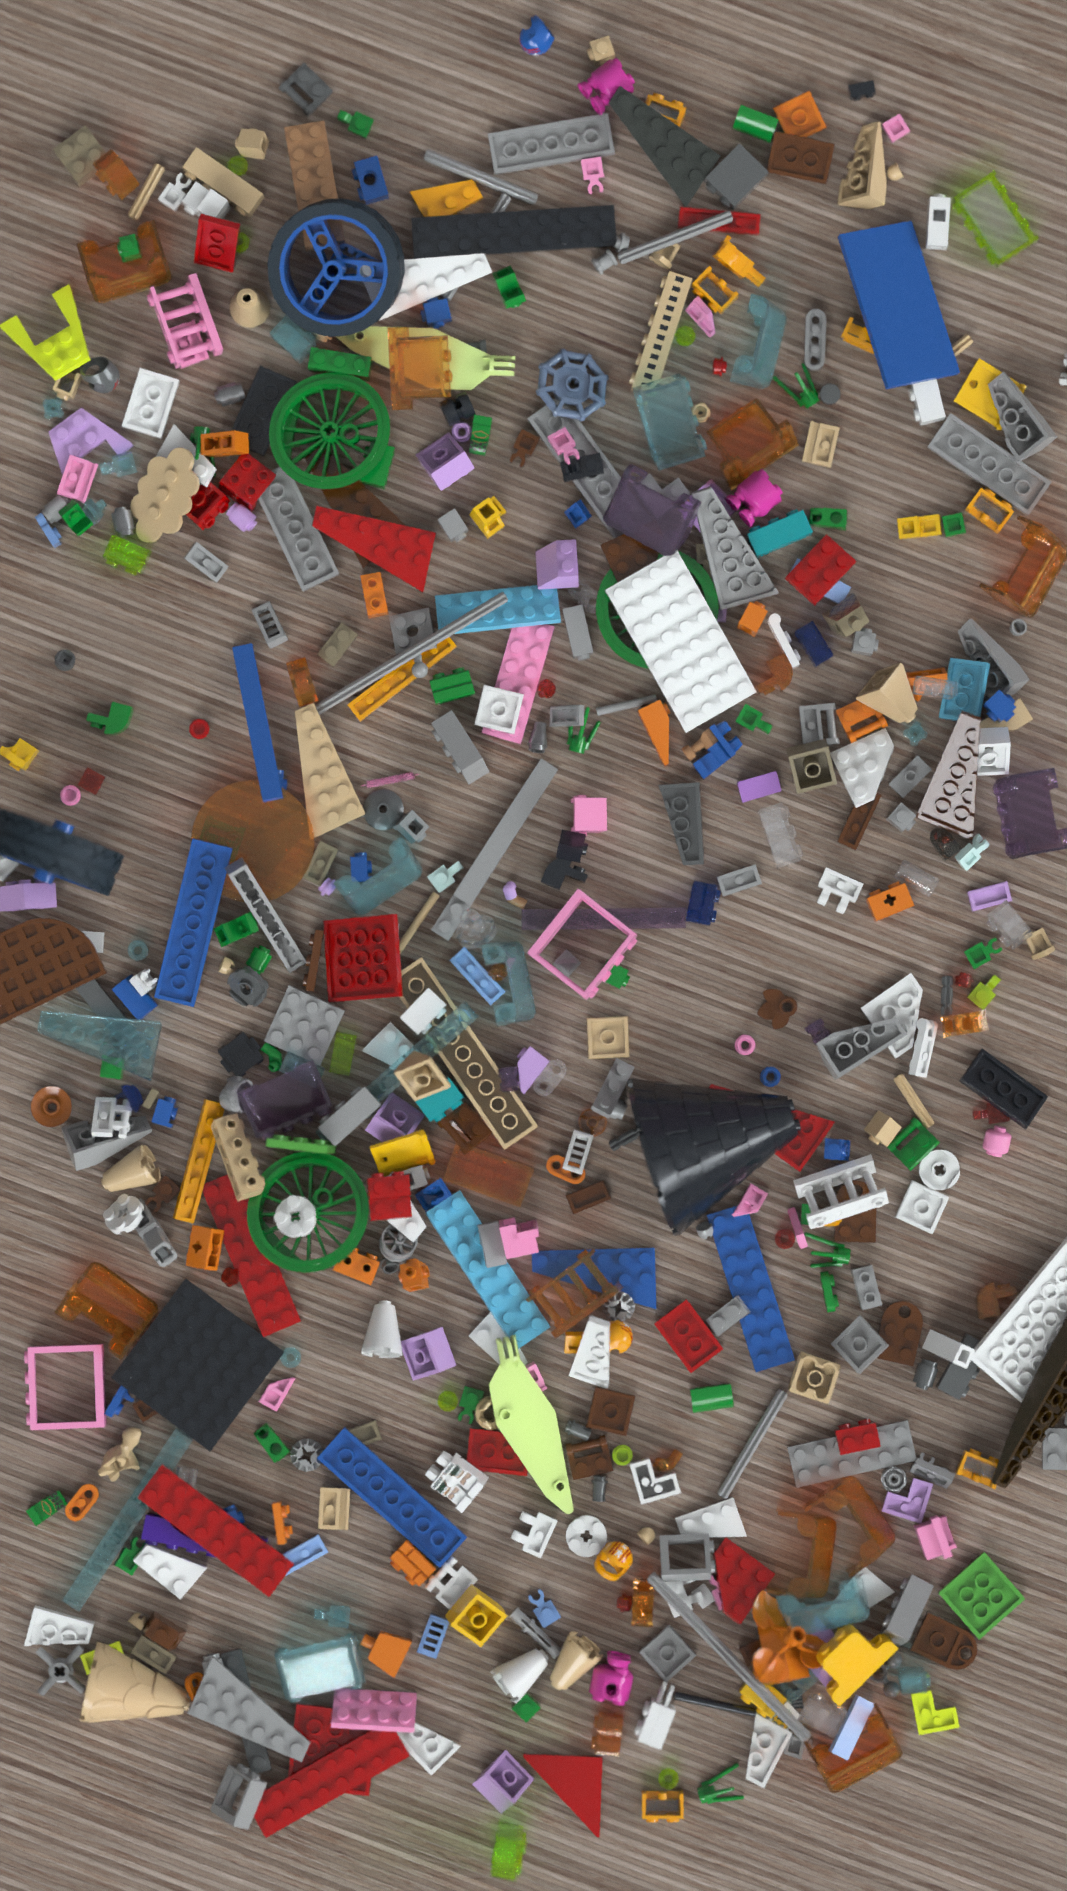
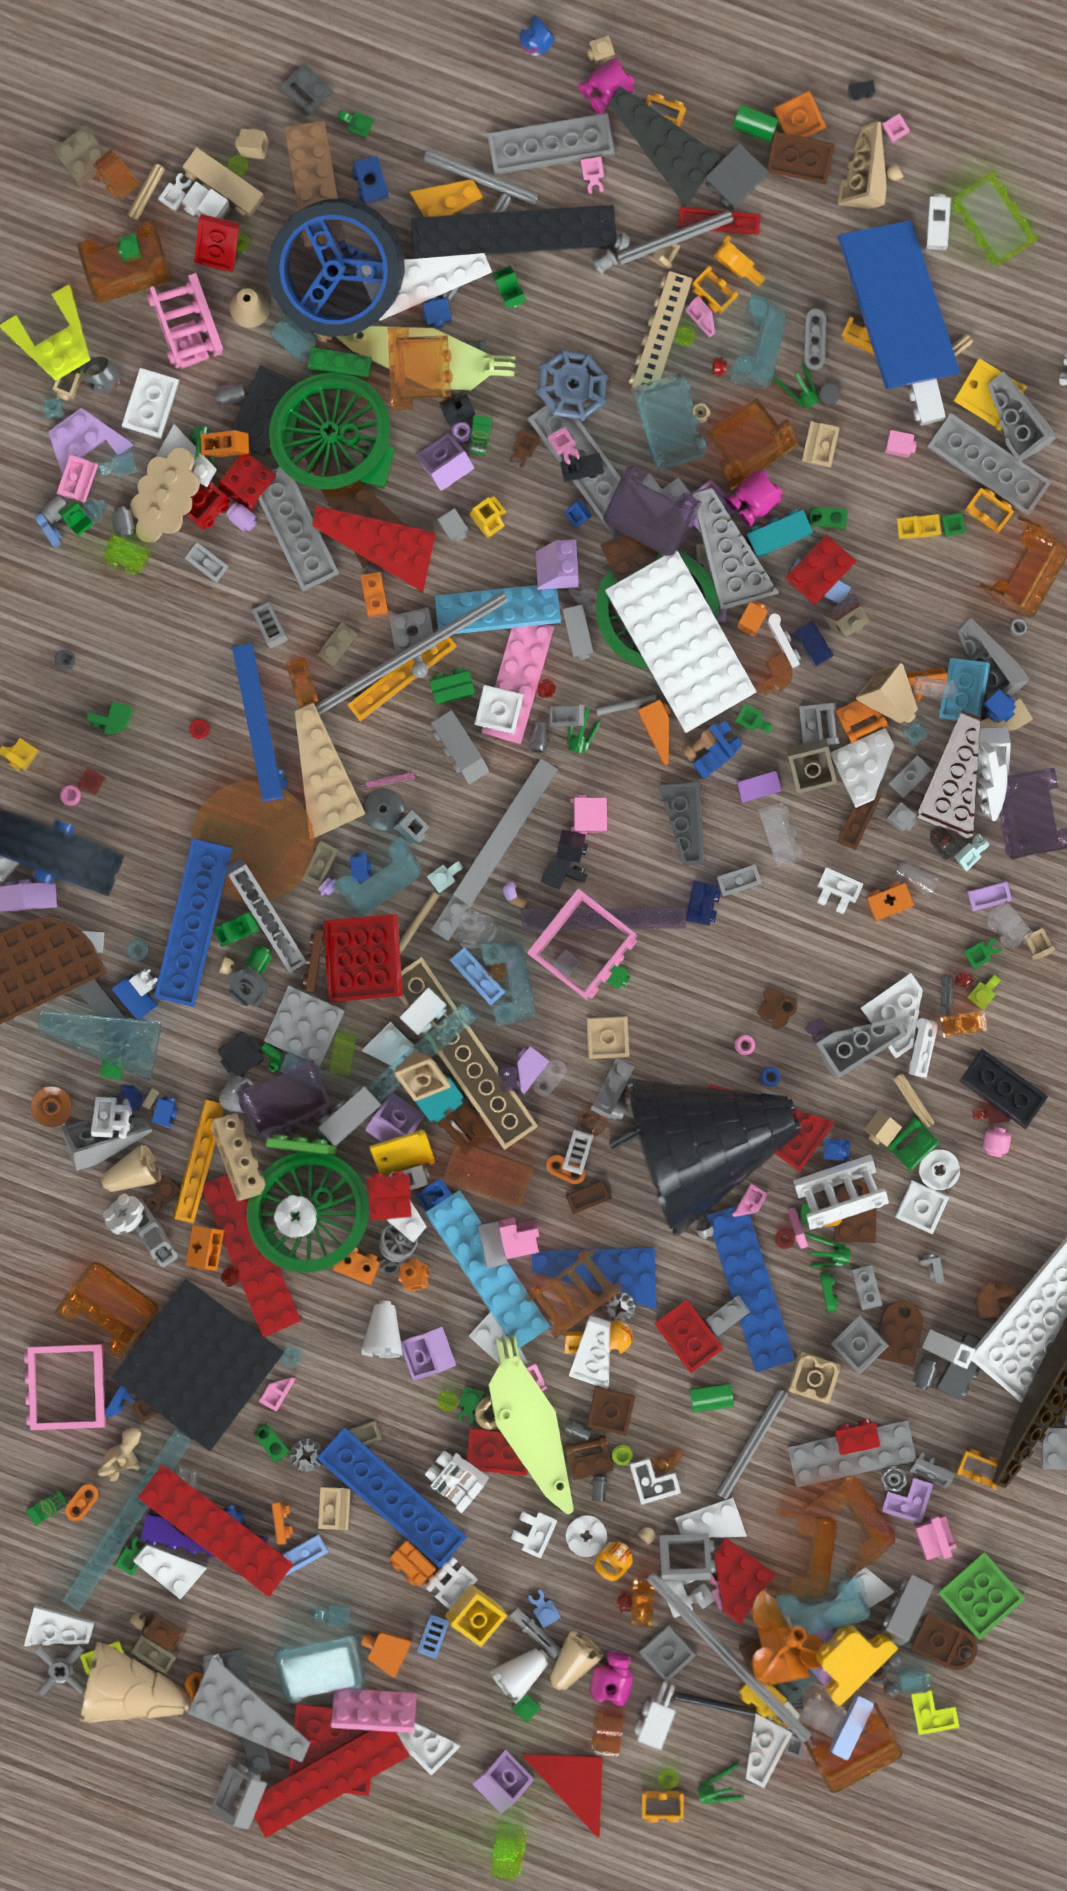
light grey brick [851,628,879,656] -> none
none -> bright pink brick [885,430,917,458]
none -> light grey bracket [918,1254,944,1283]
none -> white slope [977,741,1007,821]

